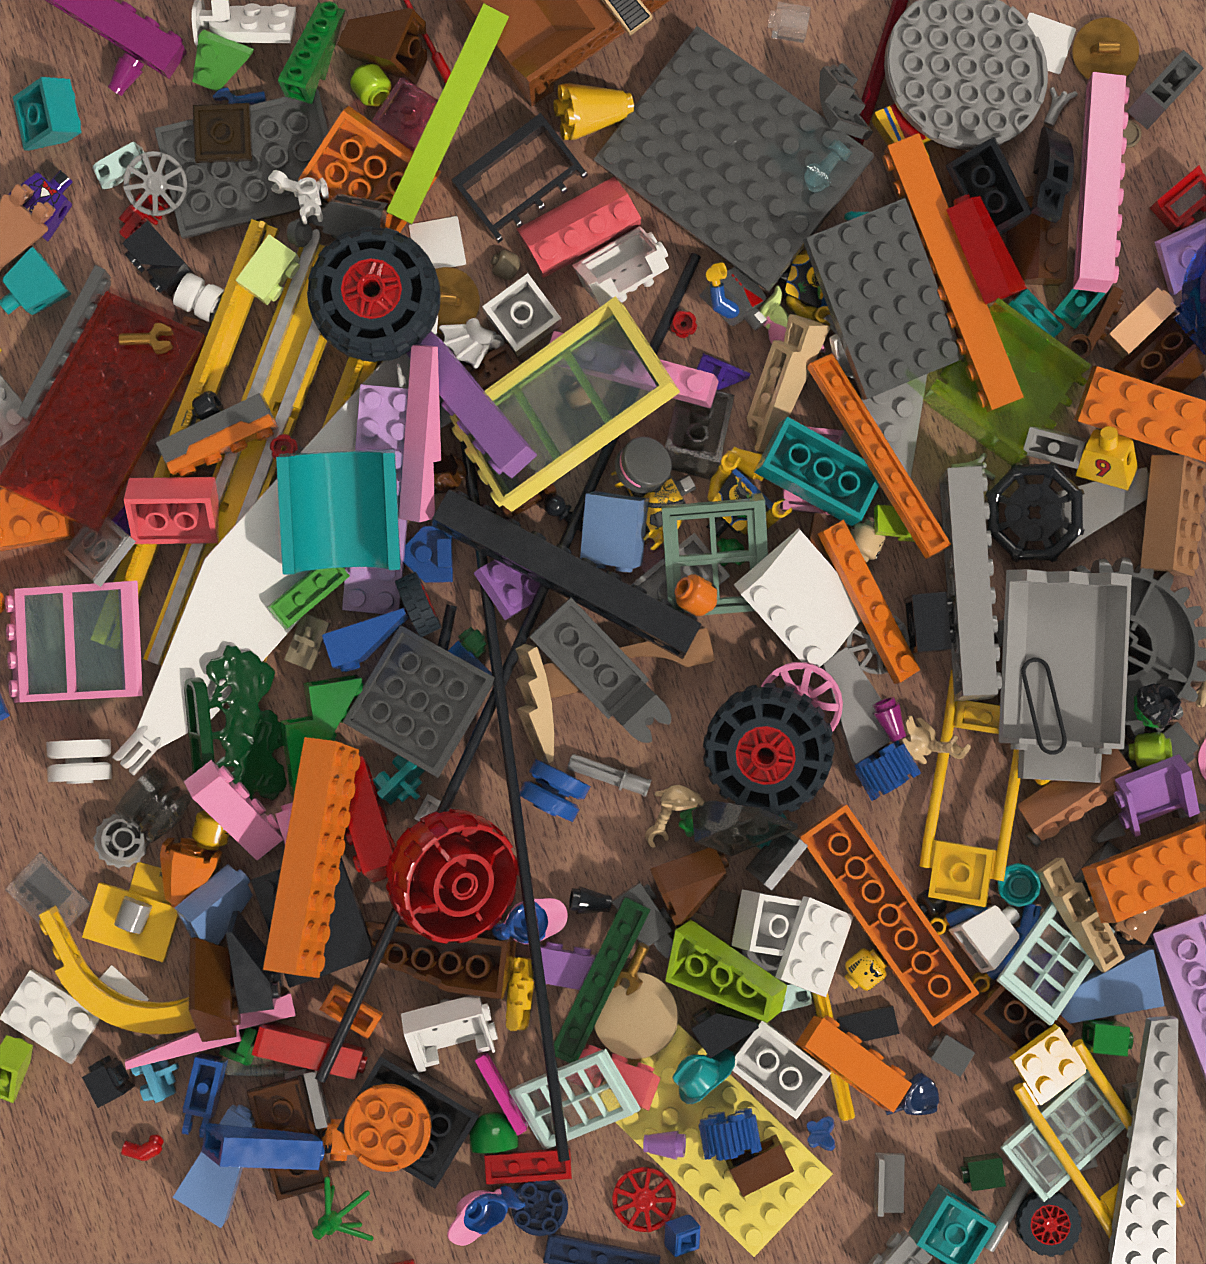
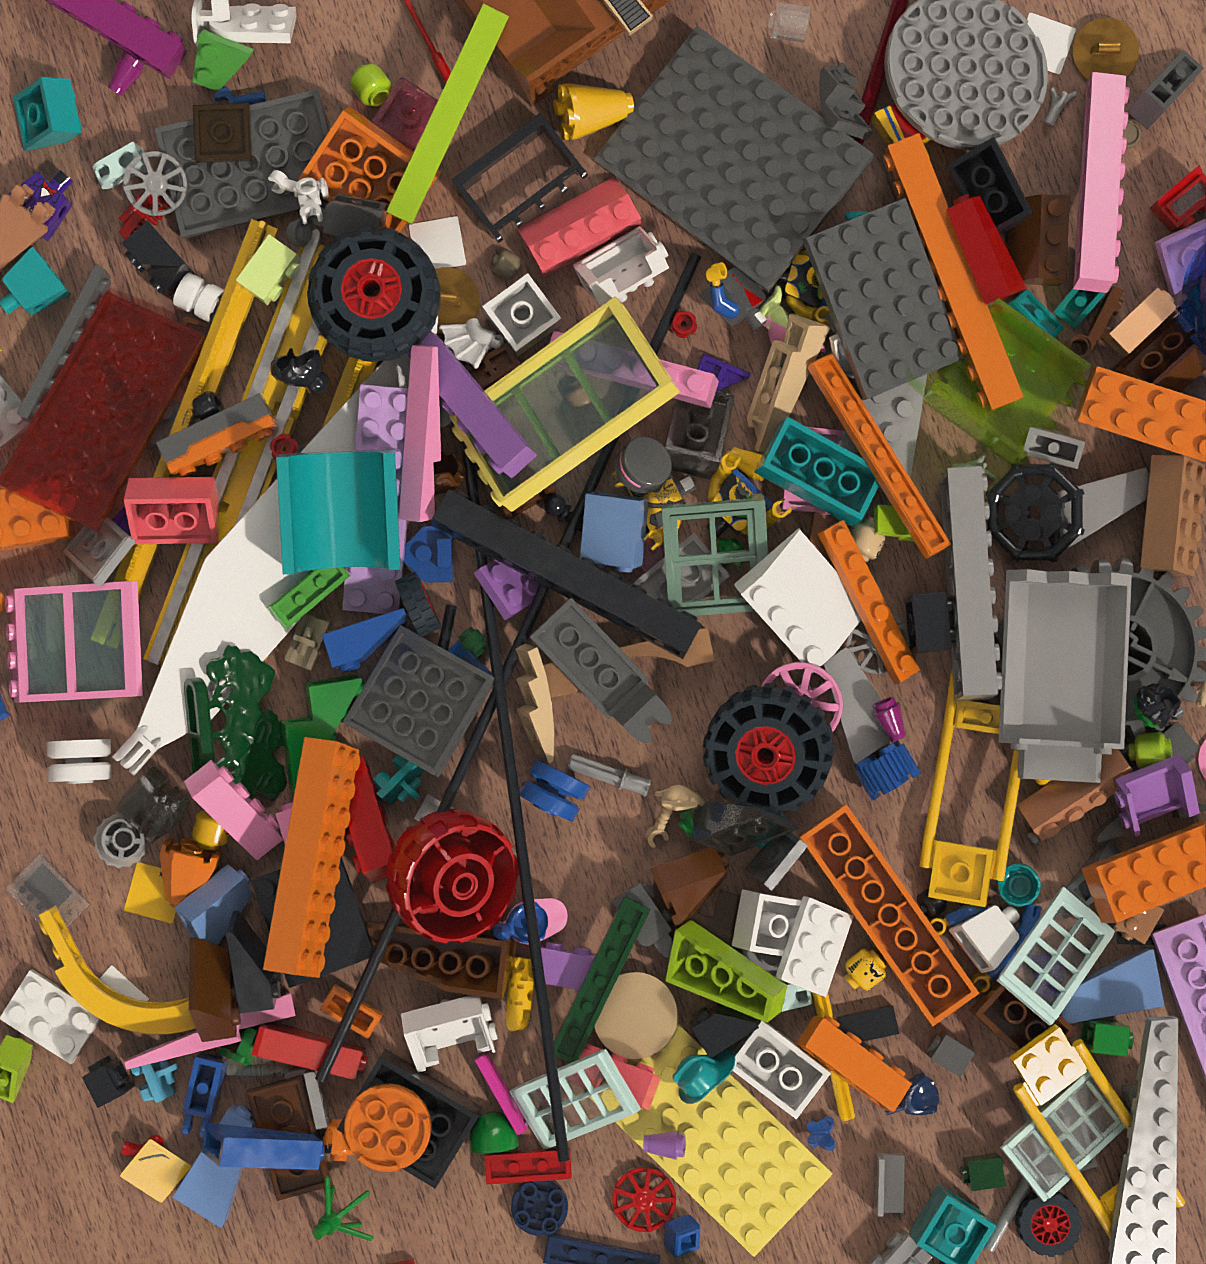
yellow tile [82,882,179,962] -> none
light grey brick [114,896,152,934] -> none
pearl gold bar [119,323,174,354] -> none
green slope [278,1,345,104] -> none
reddish brown slope [337,8,427,85] -> none
blue hair [447,1186,525,1246] -> none
black cone [569,886,612,914] -> none
pearl gold bar [614,943,649,996] -> none
orange head [675,574,717,616] -> none
blue brick [699,1108,762,1161] -> none
reddish brown hinge [725,1134,794,1197] -> none
clear light blue leg [804,139,852,192] -> none
tan piece [900,716,971,764] -> none
black piece [1021,658,1067,755] -> none
black slope [1031,126,1074,223] -> none
tan slope [1036,858,1125,973] -> none
yellow torso [1076,426,1138,490] -> none
none -> yellow sticker [120,1139,191,1203]
none -> black piece [271,348,329,395]

